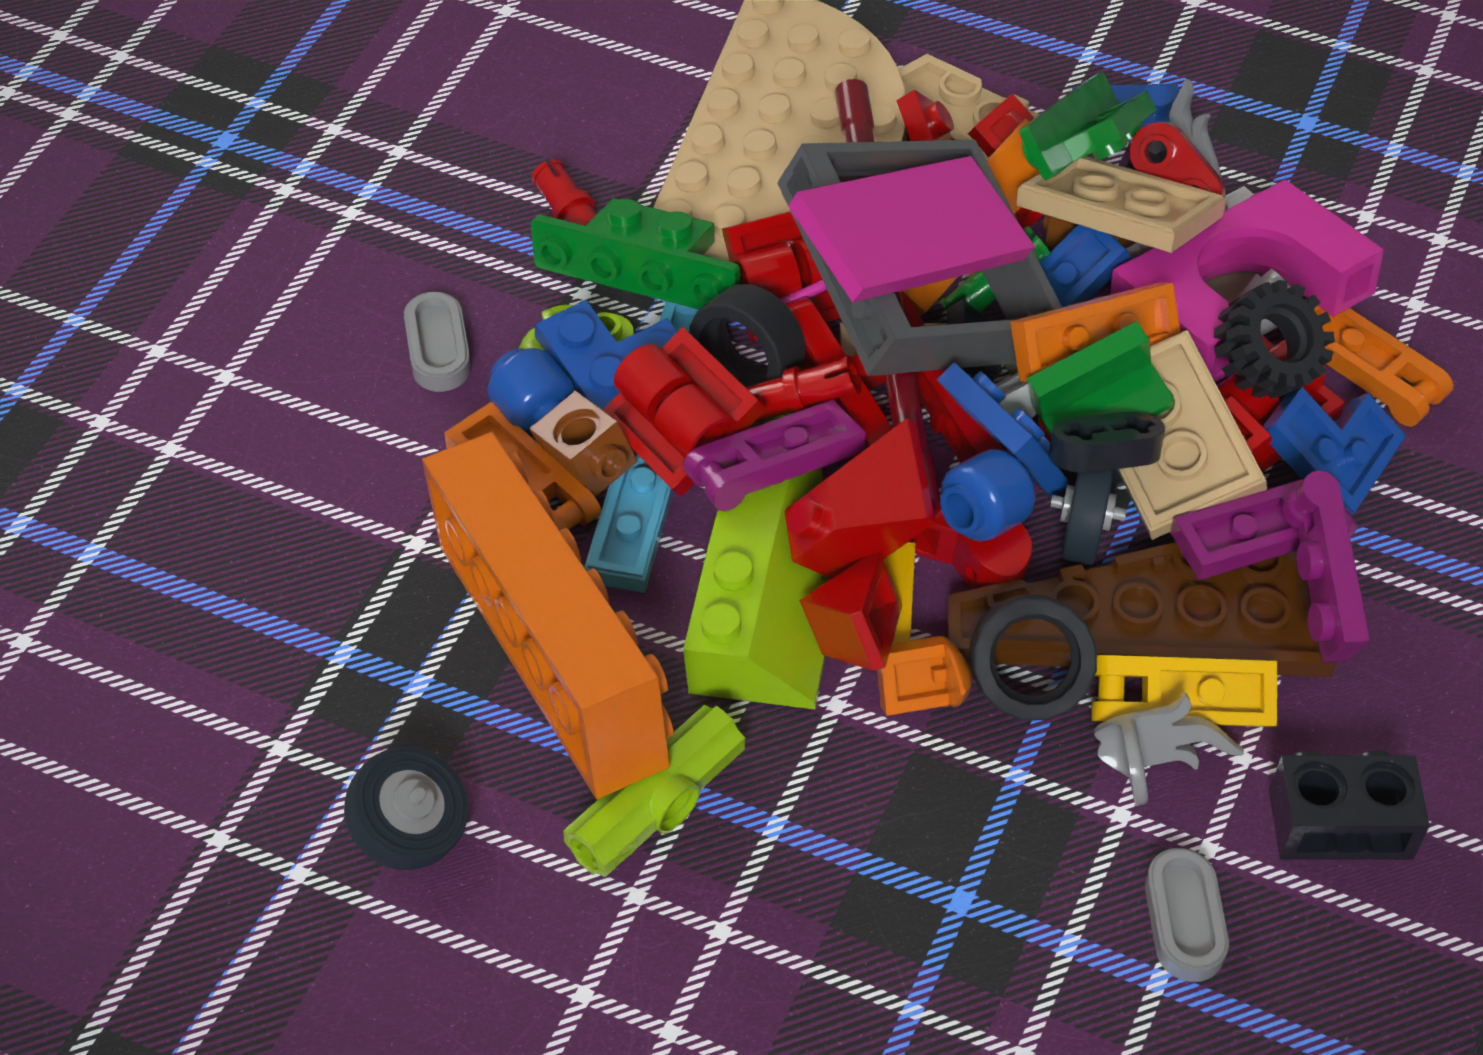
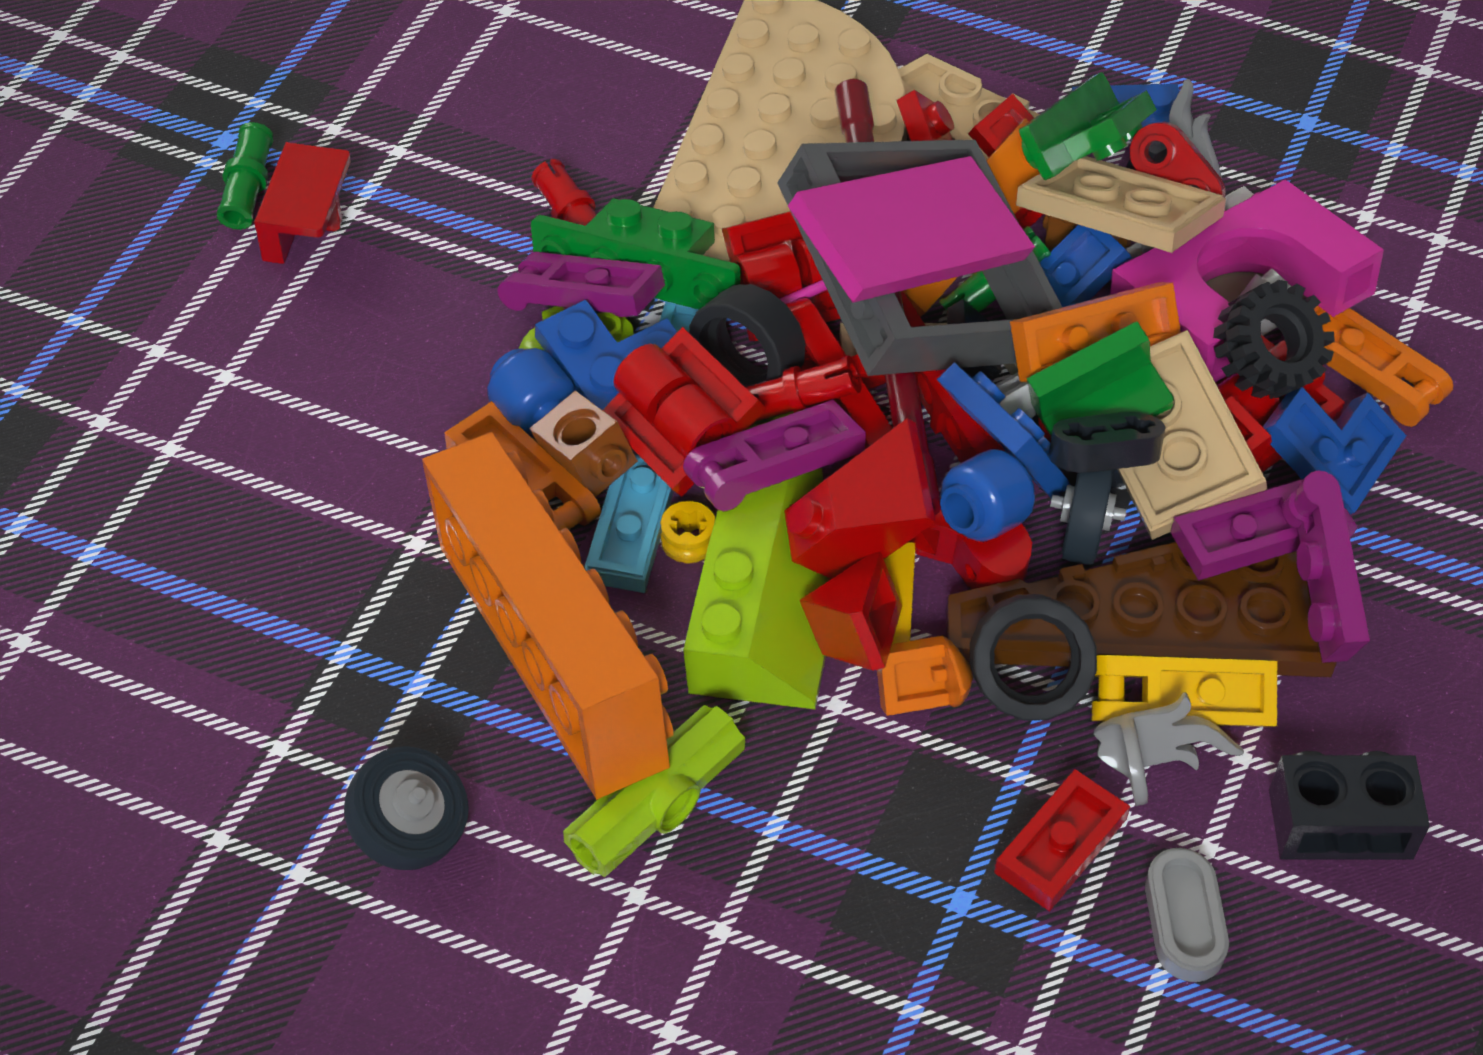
light grey tile [404,292,471,392] -> none
none -> green pin [217,122,274,230]
none -> red panel [254,142,351,264]
none -> magenta plate [497,252,665,317]
none -> yellow bush [660,501,715,564]
none -> red plate [994,769,1130,912]

